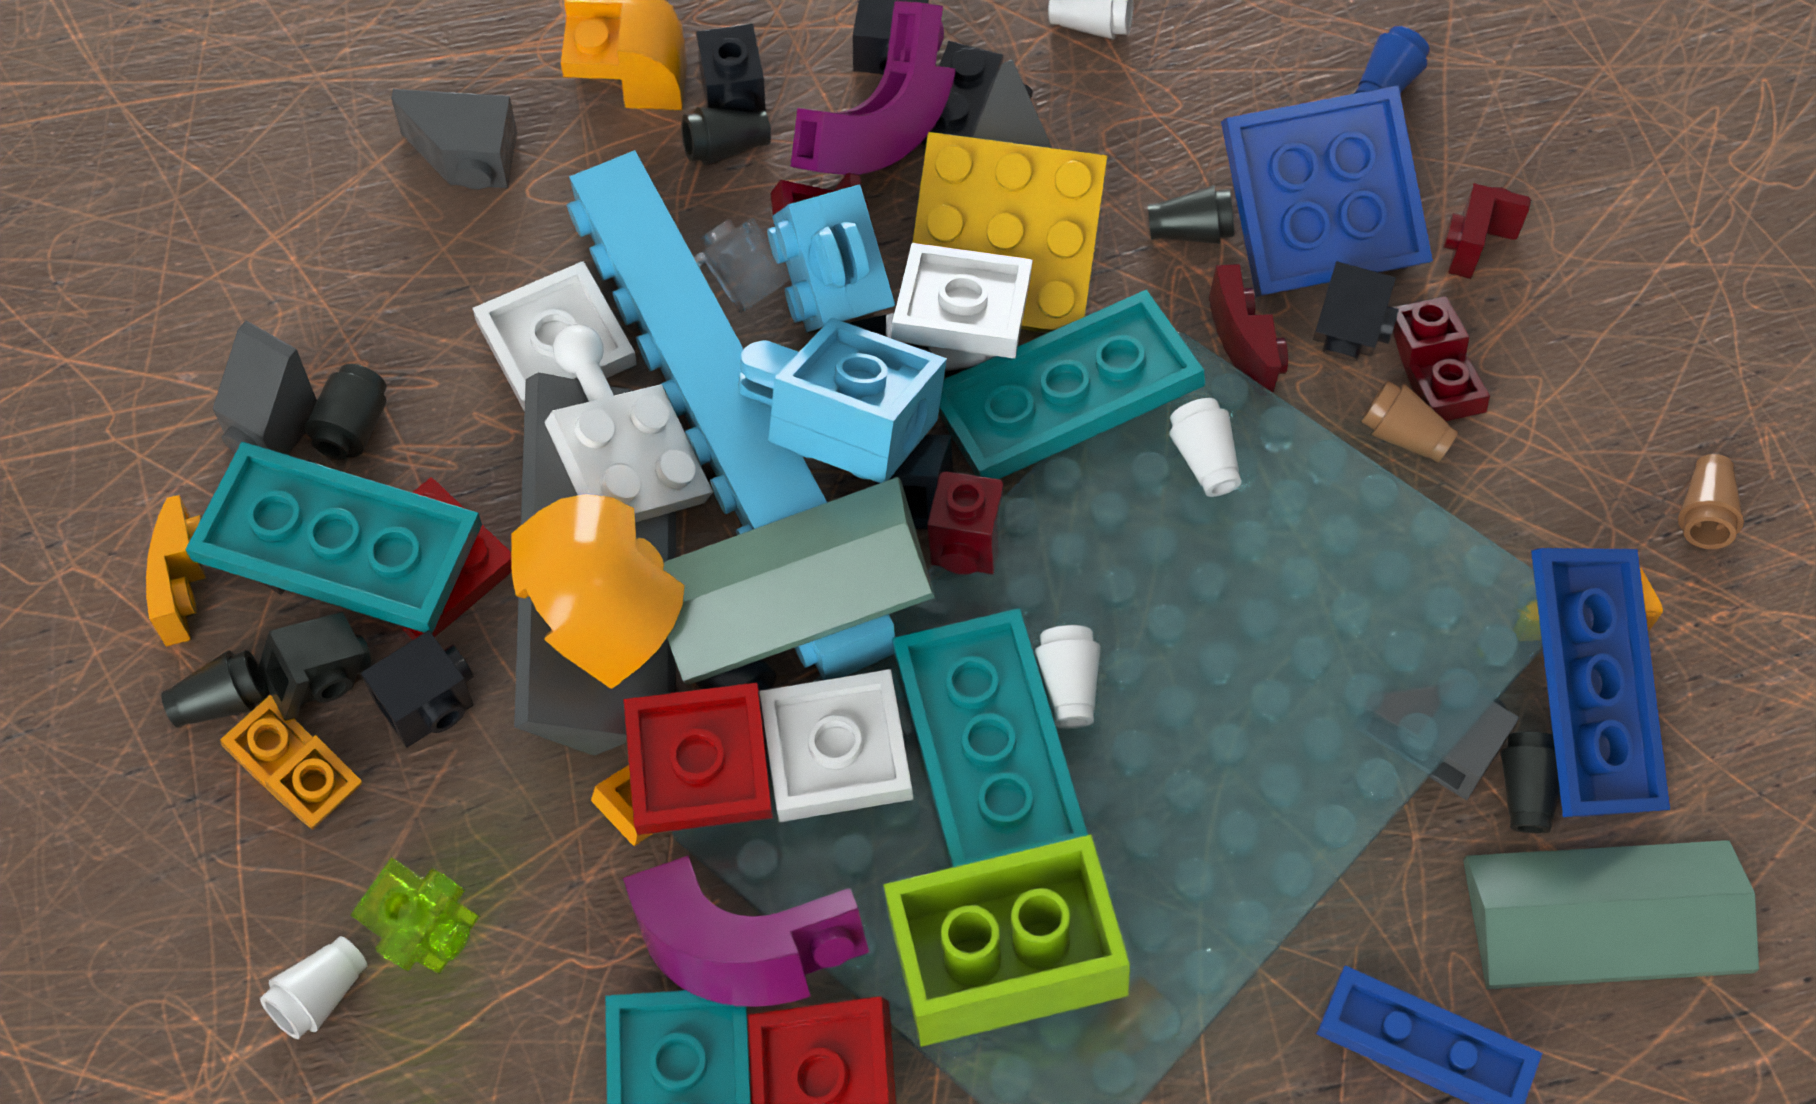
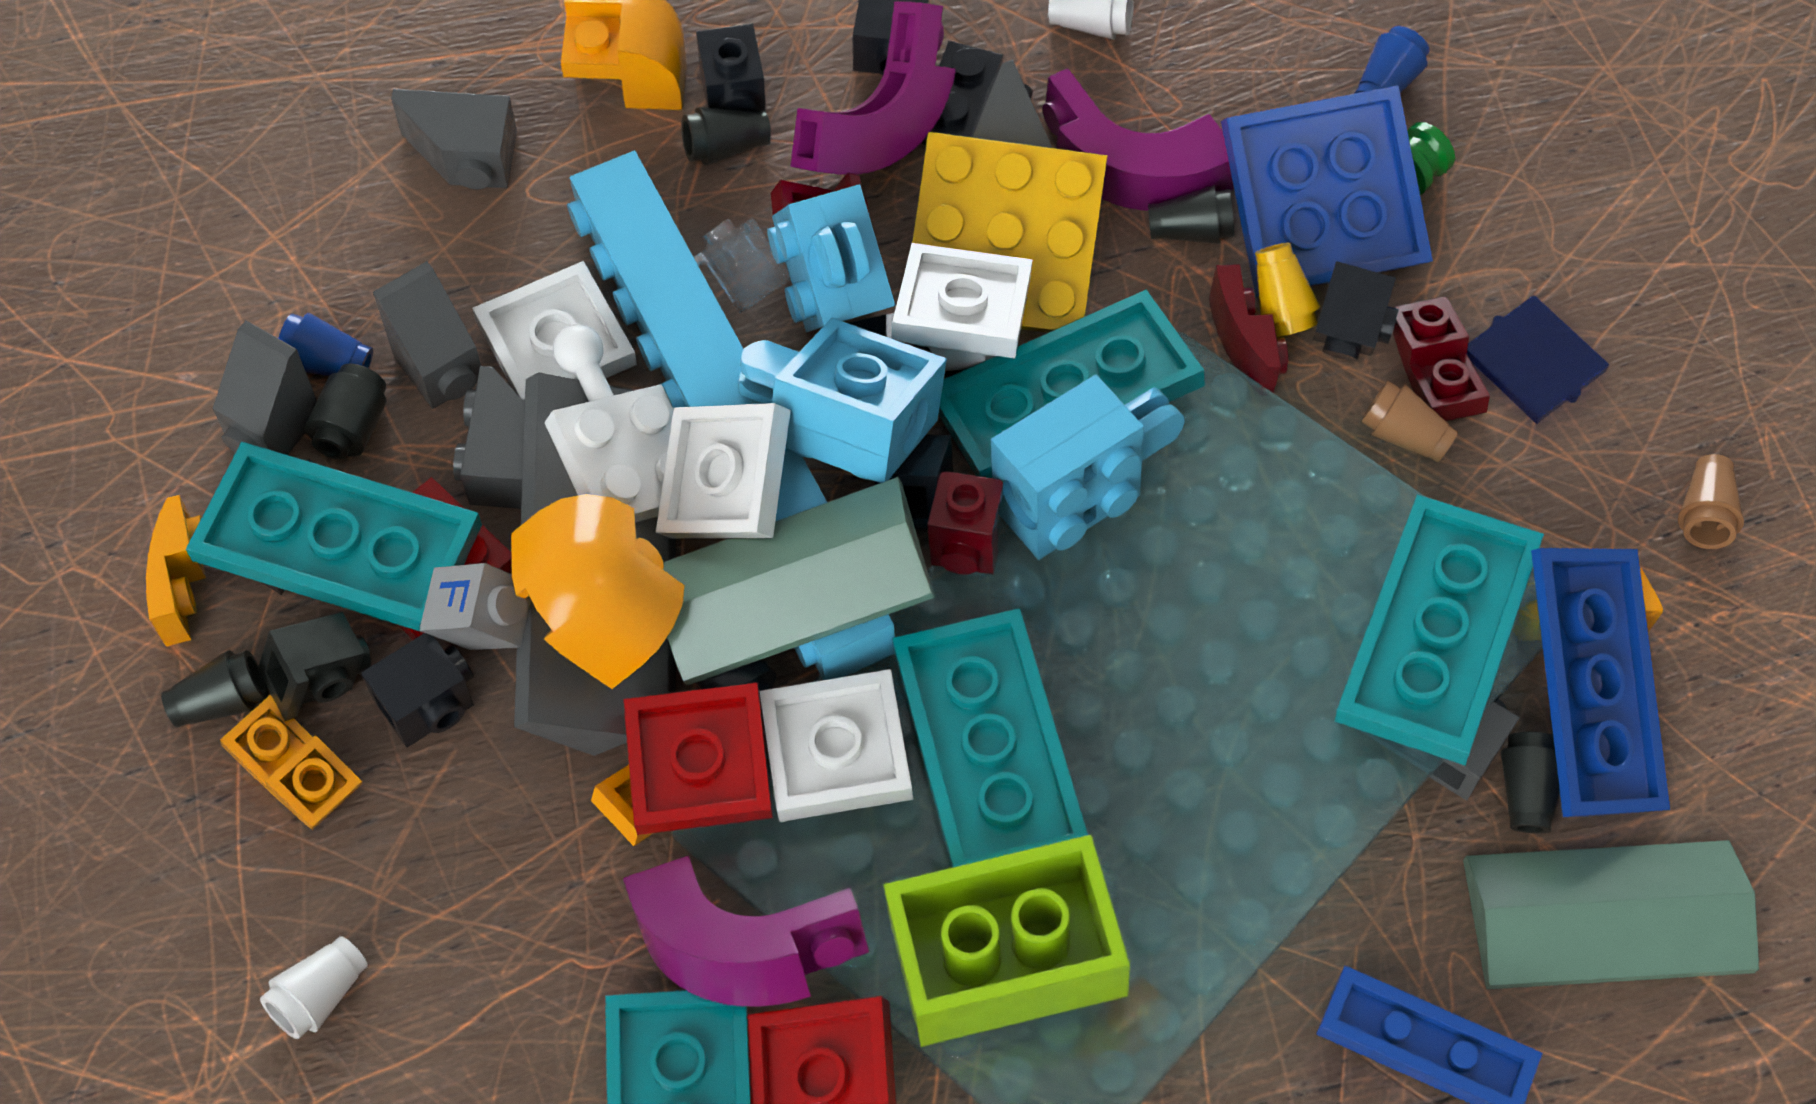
clear neon green brick [350,857,480,974] -> none
white cone [1035,625,1101,729] -> none
white cone [1169,398,1242,497] -> none
dark red bracket [1443,183,1531,279] -> none
none -> blue cone [278,313,373,376]
none -> dark grey slope [373,261,481,409]
none -> light grey brick [419,563,531,650]
none -> dark grey slope [453,366,525,509]
none -> white plate [656,403,791,538]
none -> medium azure brick [991,374,1185,560]
none -> magenta arch [1042,68,1234,211]
none -> yellow cone [1255,242,1320,337]
none -> teal plate [1334,494,1544,766]
none -> green wheel [1407,122,1456,195]
none -> clear blue piece [1467,295,1610,424]

